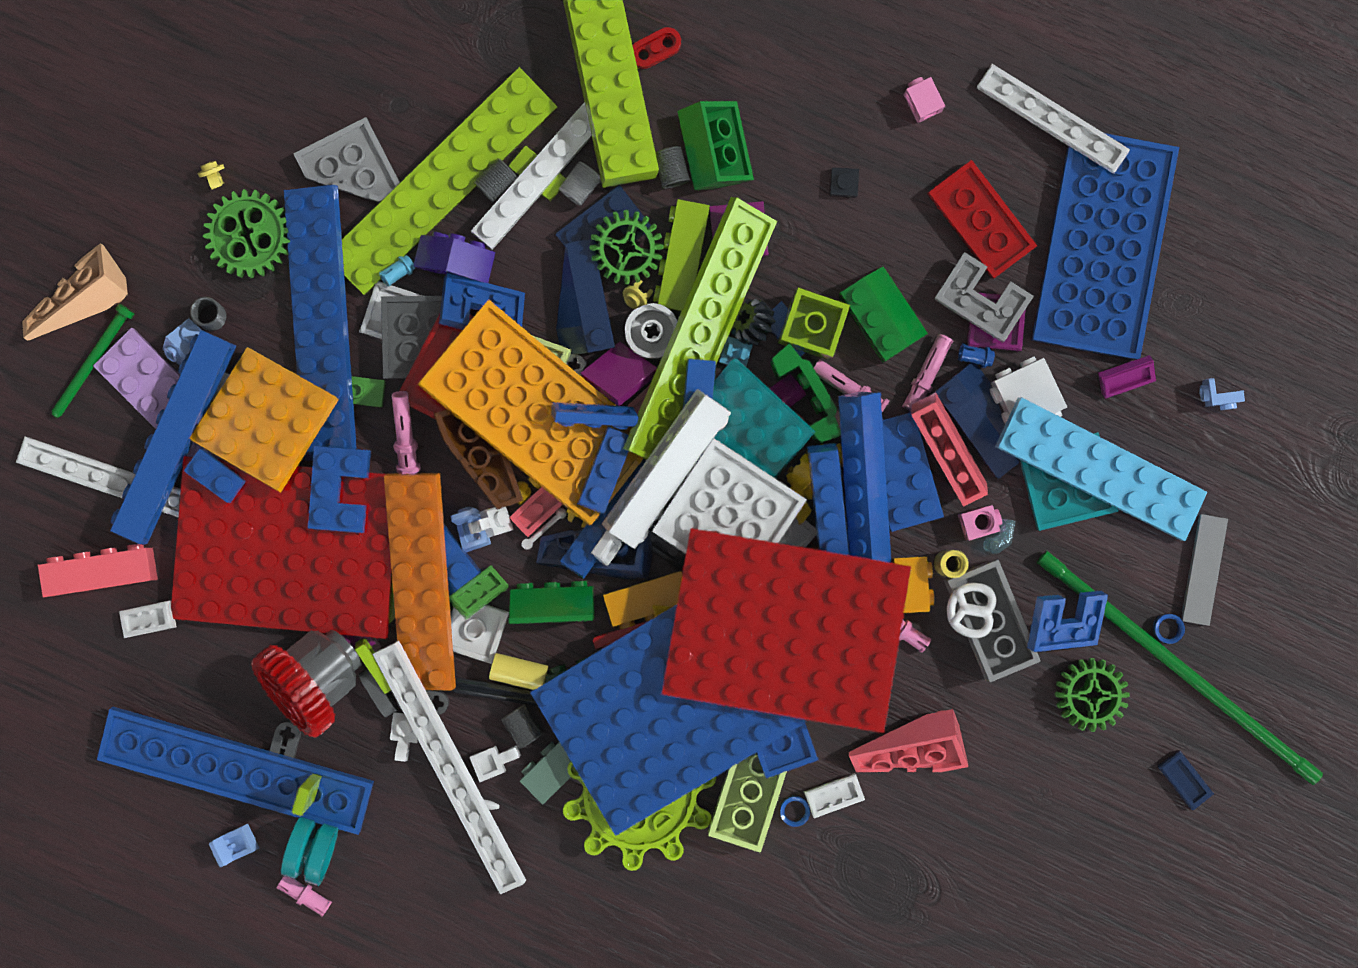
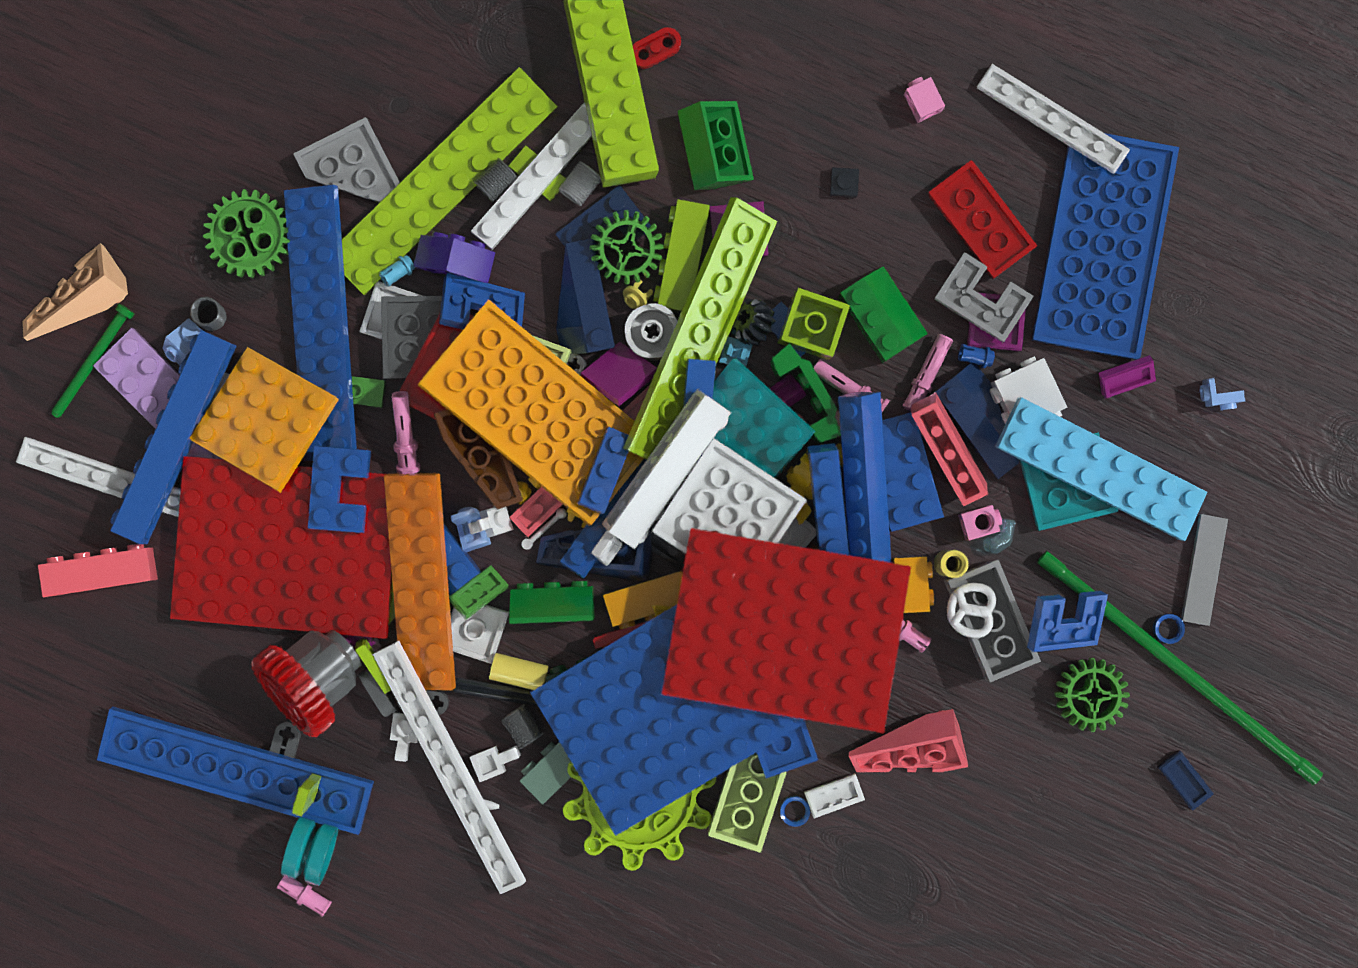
white plate [119,601,177,638] -> none
blue plate [184,449,246,503] -> none
light yellow plate [198,161,225,189] -> none
light blue bracket [209,824,259,867] -> none
blue plate [551,402,638,429] -> none
dark grey piece [656,146,690,188] -> none

